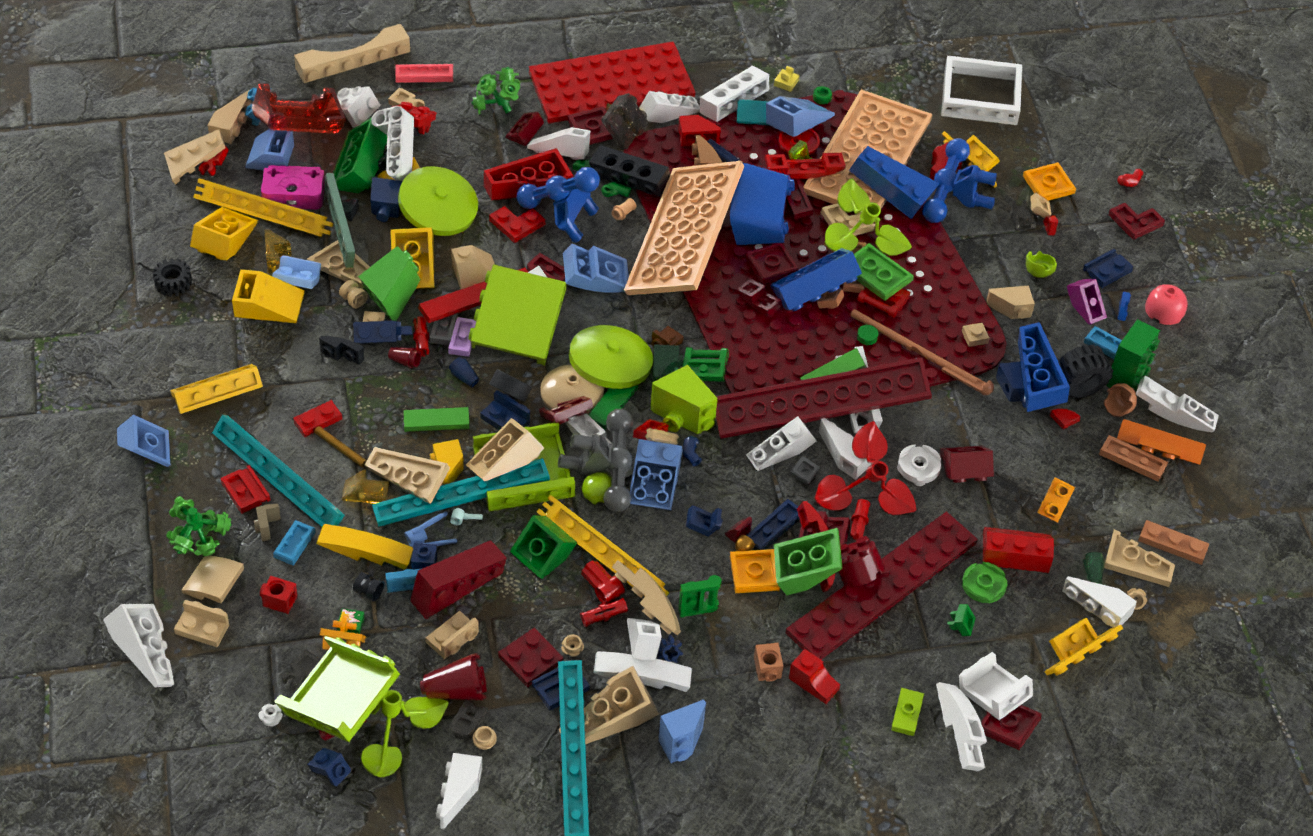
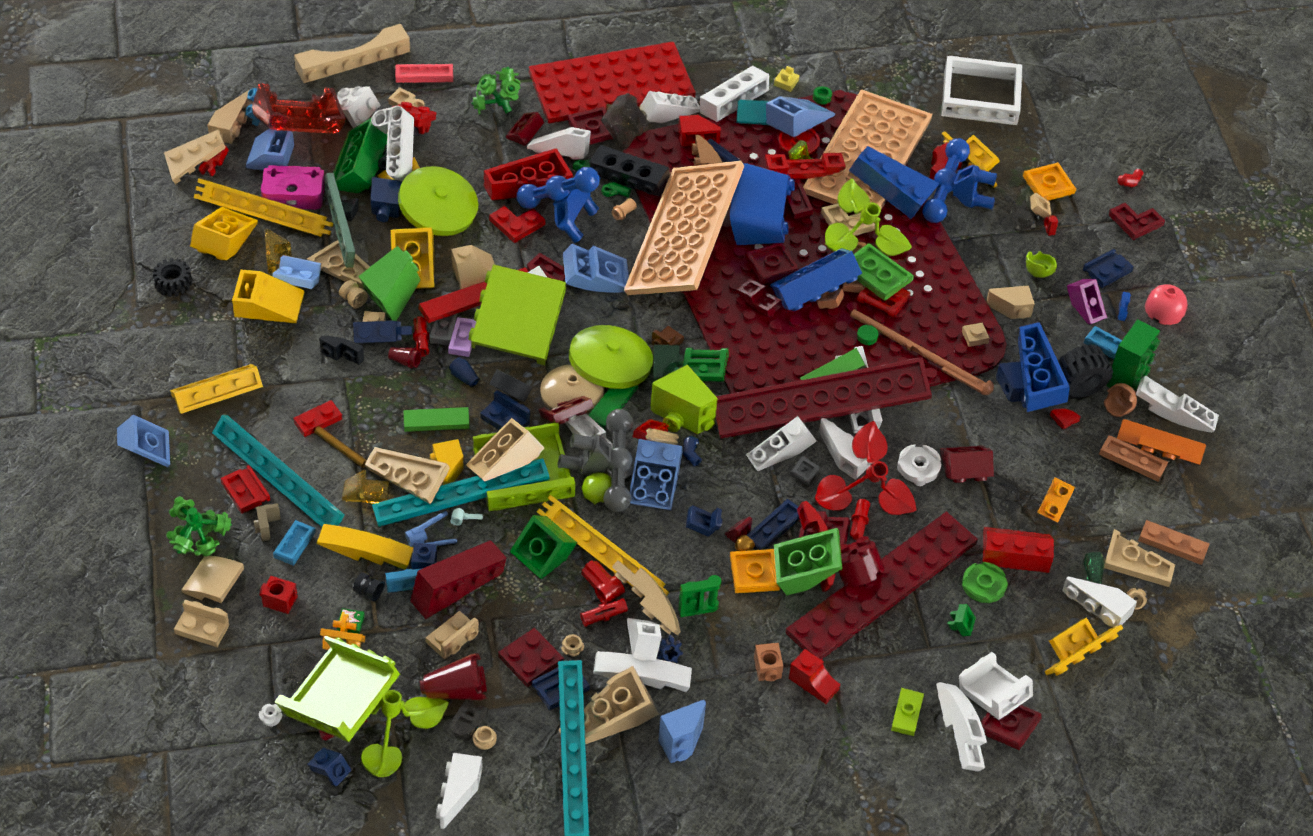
white wedge [103,604,174,687] -> none

